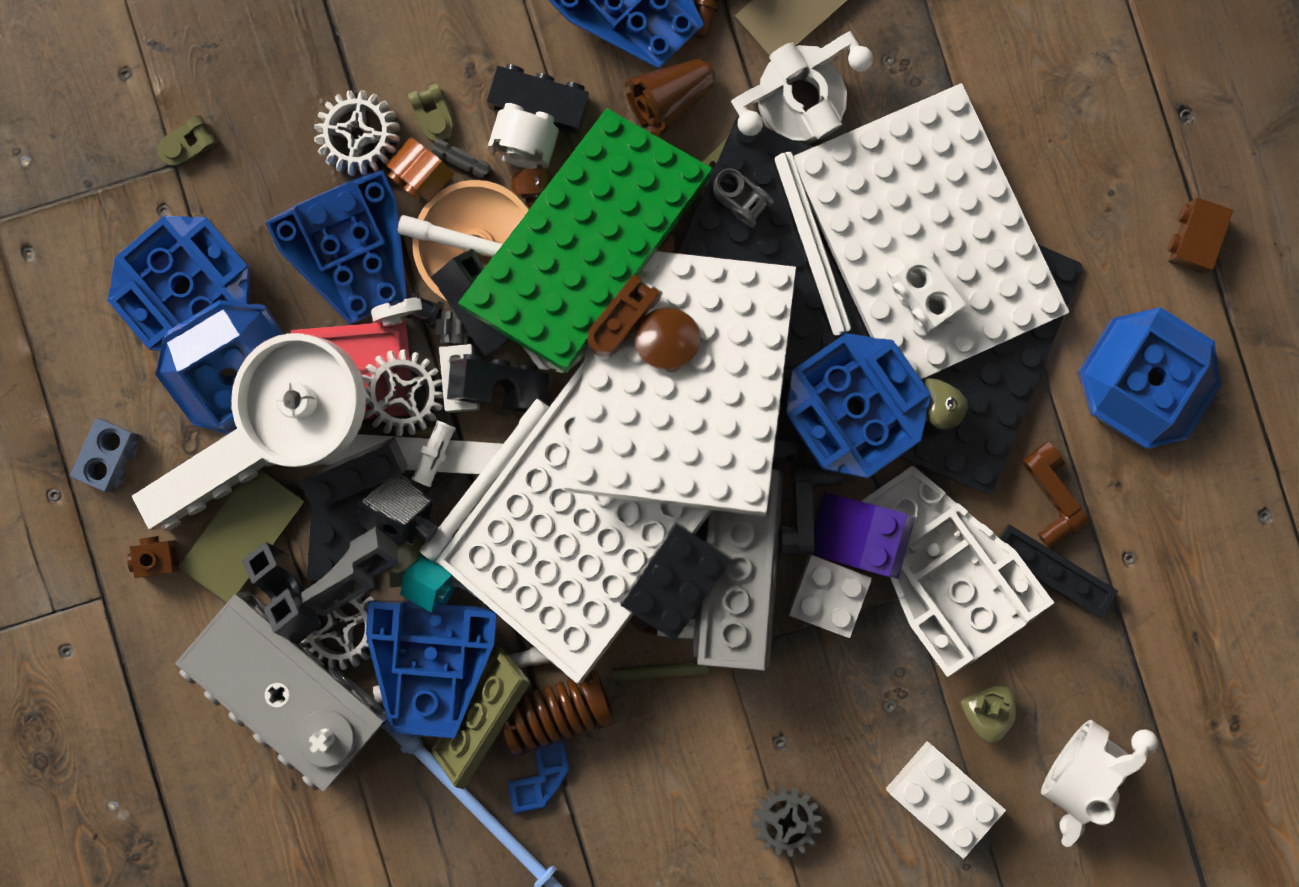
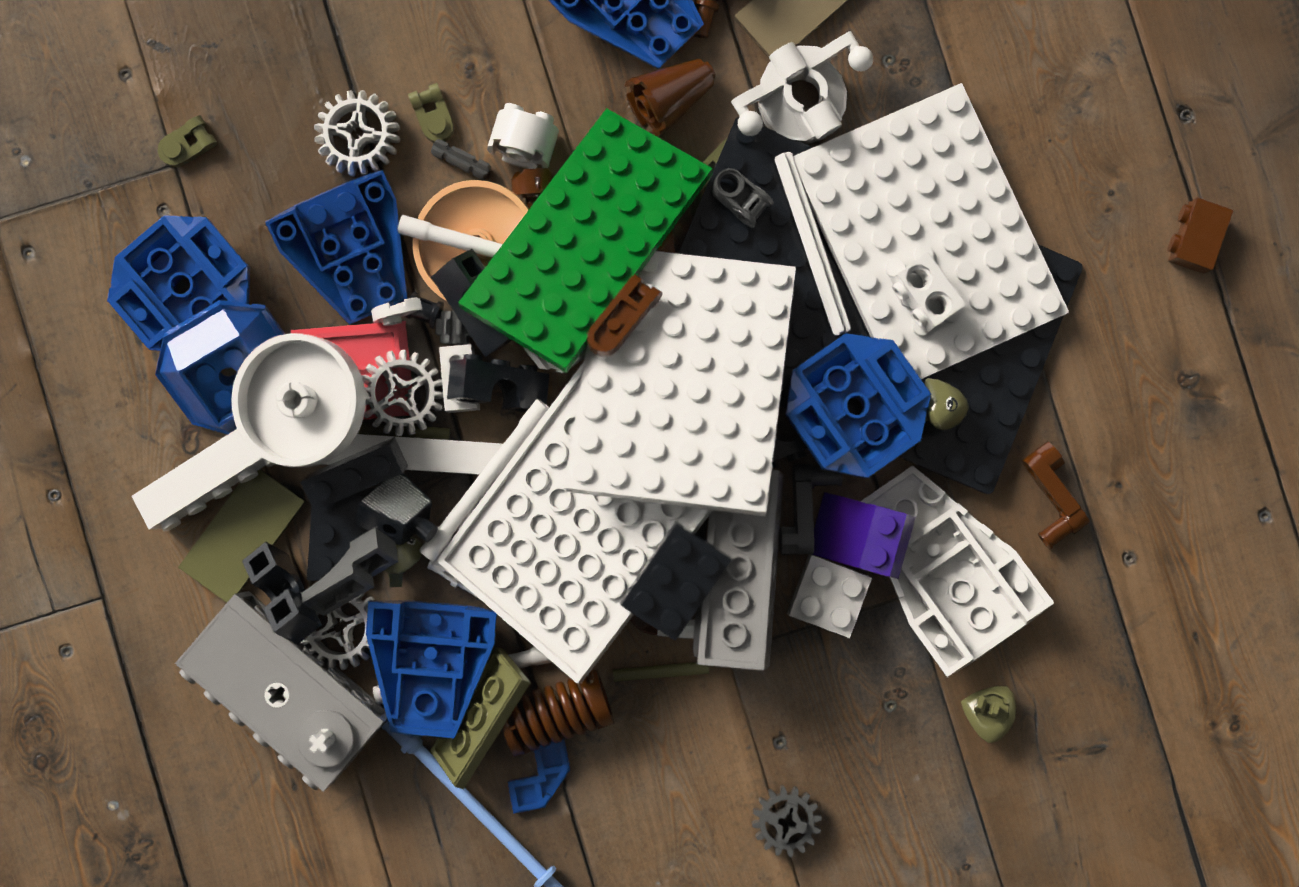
sand blue brick [70,418,139,492] -> none
reddish brown brick [127,536,180,578] -> none
dark orange brick [386,137,454,202] -> none
teal brick [400,555,453,613] -> none
white pin [412,420,456,487] -> none
black brick [487,64,590,134] -> none
reddish brown dish [634,308,701,372] -> none
white brick [886,741,1006,859] -> none
black plate [999,524,1118,618] -> none
white piece [1041,720,1158,847] -> none
blue piece [1077,307,1221,449] -> none

